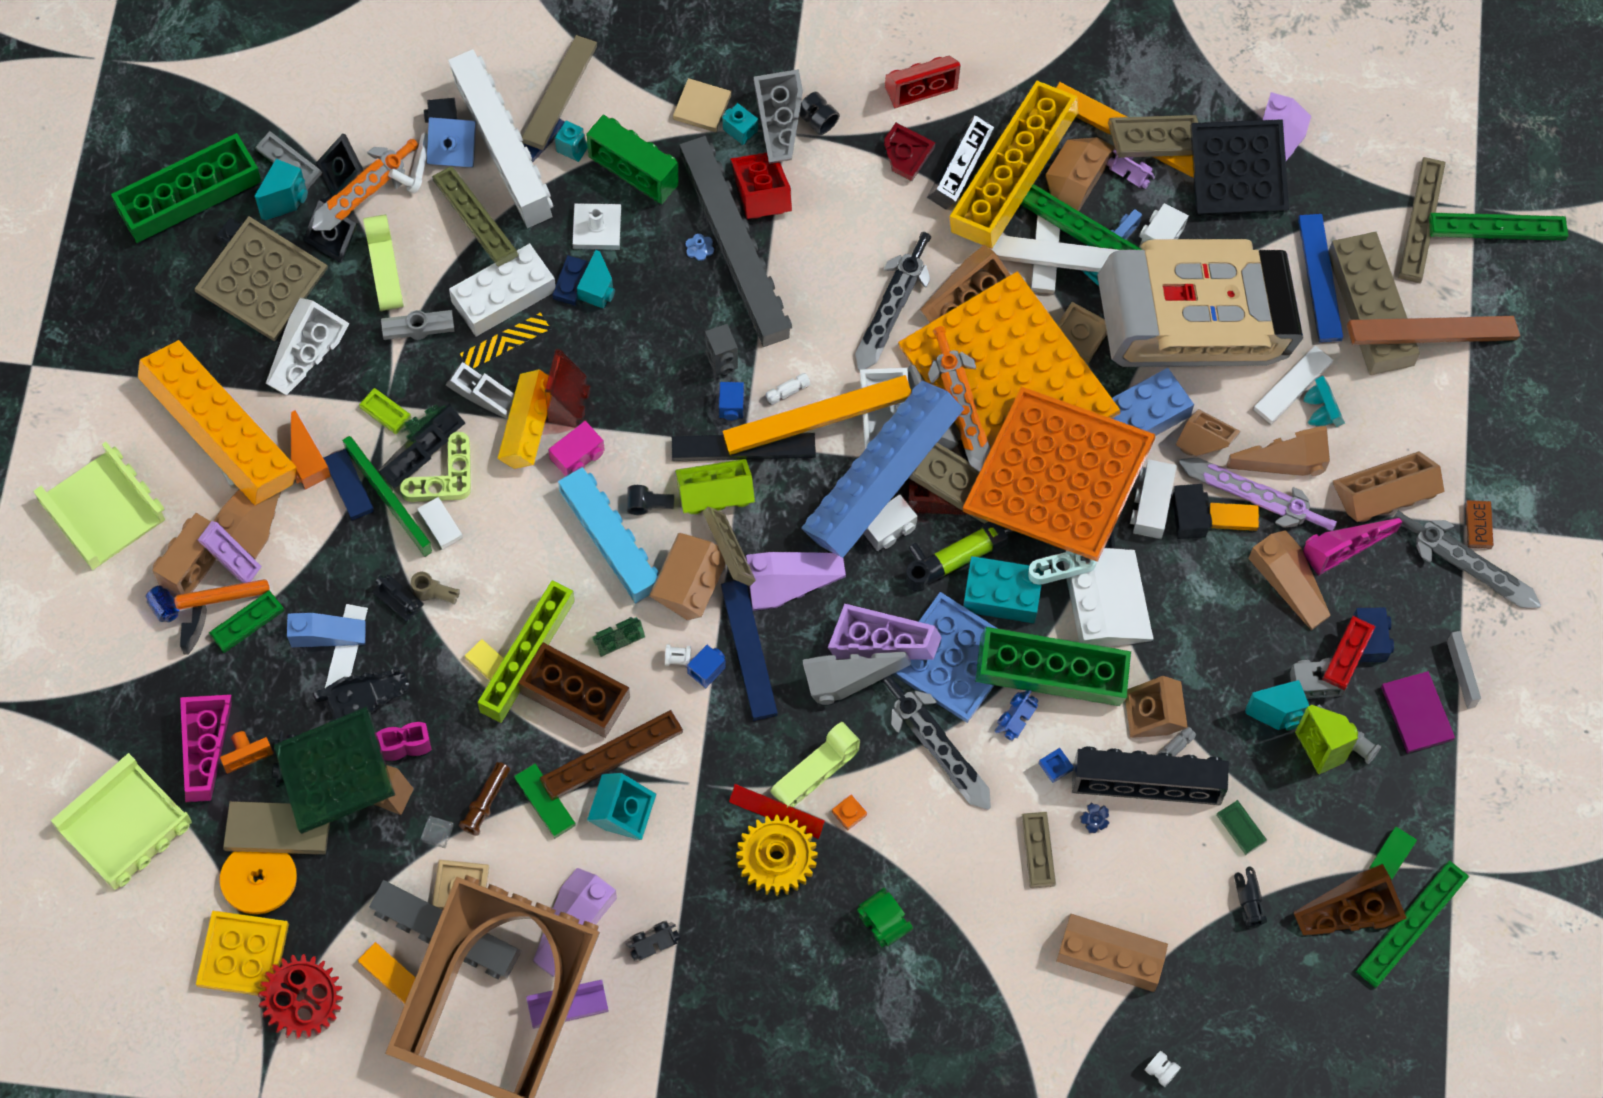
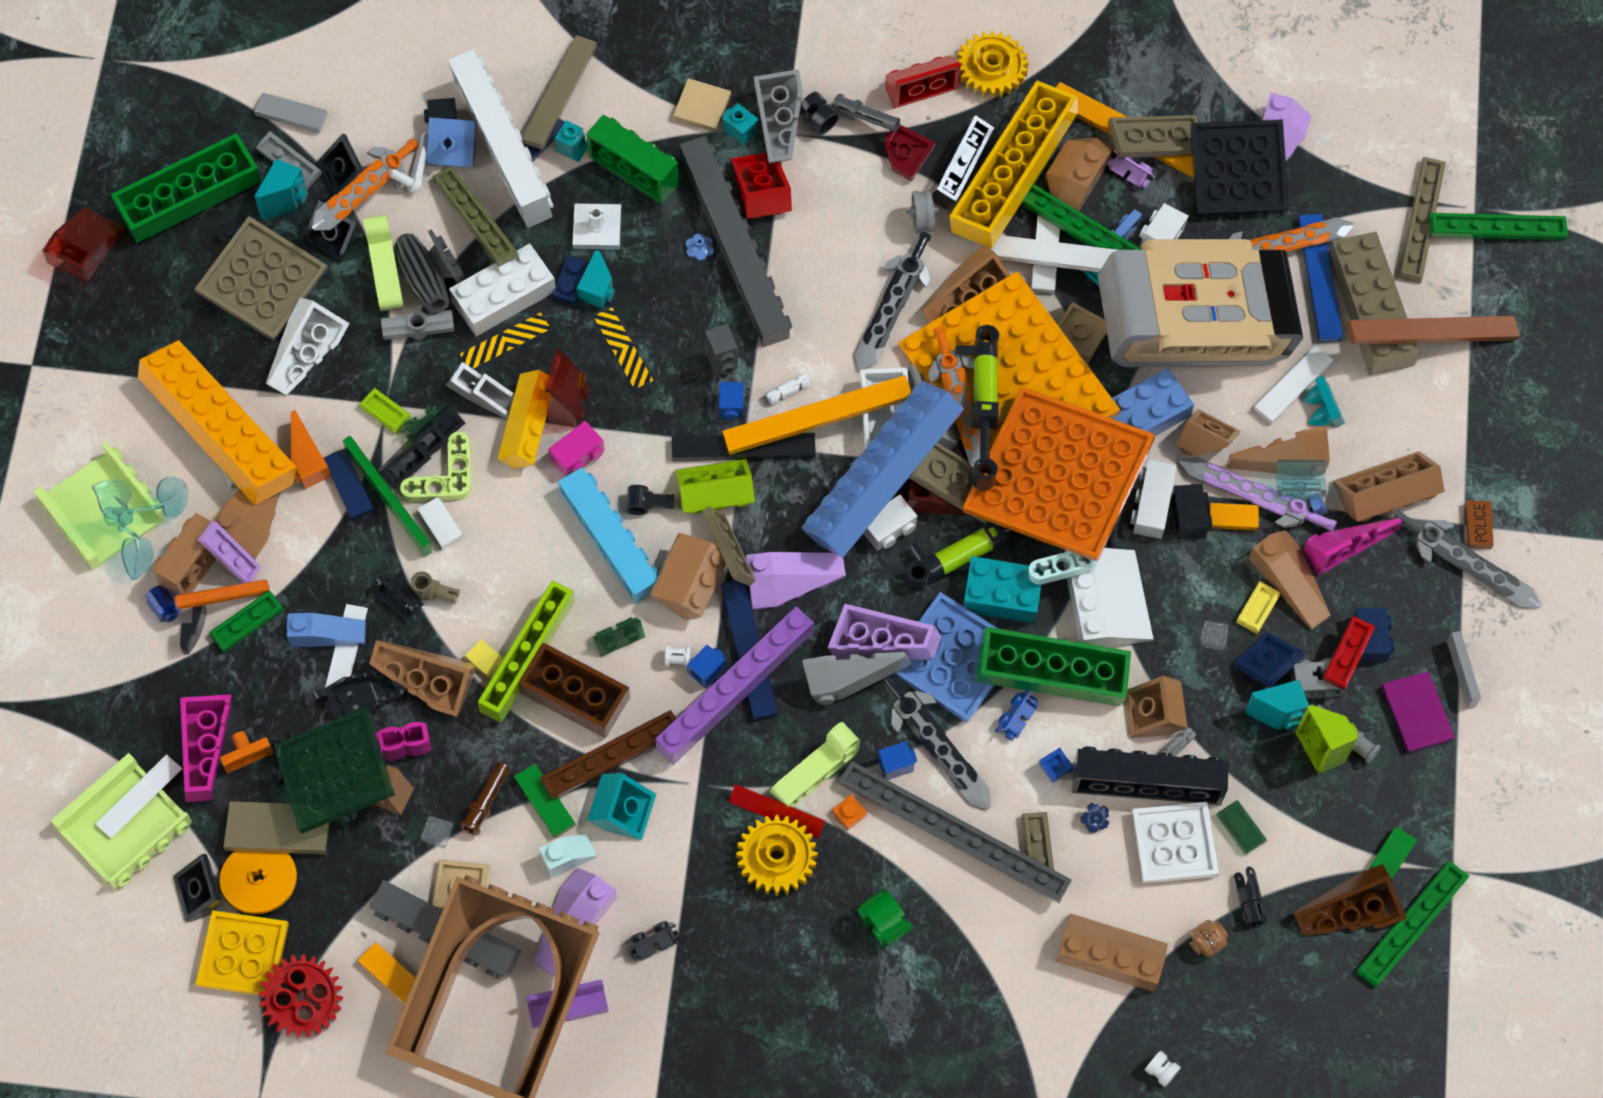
none -> clear red slope [42,207,125,282]
none -> clear light blue plant [92,476,188,580]
none -> white sticker [96,754,182,838]
none -> black slope [173,854,225,922]
none -> light grey tile [254,93,328,133]
none -> medium nougat wedge [369,640,476,717]
none -> dark grey plate [395,229,464,314]
none -> light aqua slope [539,834,597,879]
none -> sticker [593,308,653,389]
none -> medium lavender brick [656,606,814,765]
none -> dark grey pin [832,93,900,132]
none -> dark grey plate [839,761,1072,904]
none -> blue brick [877,741,917,780]
none -> light grey wheel [906,190,939,233]
none -> black piece [955,325,999,491]
none -> yellow gear [957,30,1029,98]
none -> white plate [1132,802,1219,884]
none -> medium nougat head [1189,920,1229,958]
none -> clear tile [1200,621,1229,650]
none -> sword [1229,218,1354,256]
none -> dark blue tile [1234,632,1304,688]
none -> light yellow tile [1236,581,1281,634]
none -> clear light blue panel [1276,460,1326,497]
none -> medium blue tile [1309,491,1328,516]

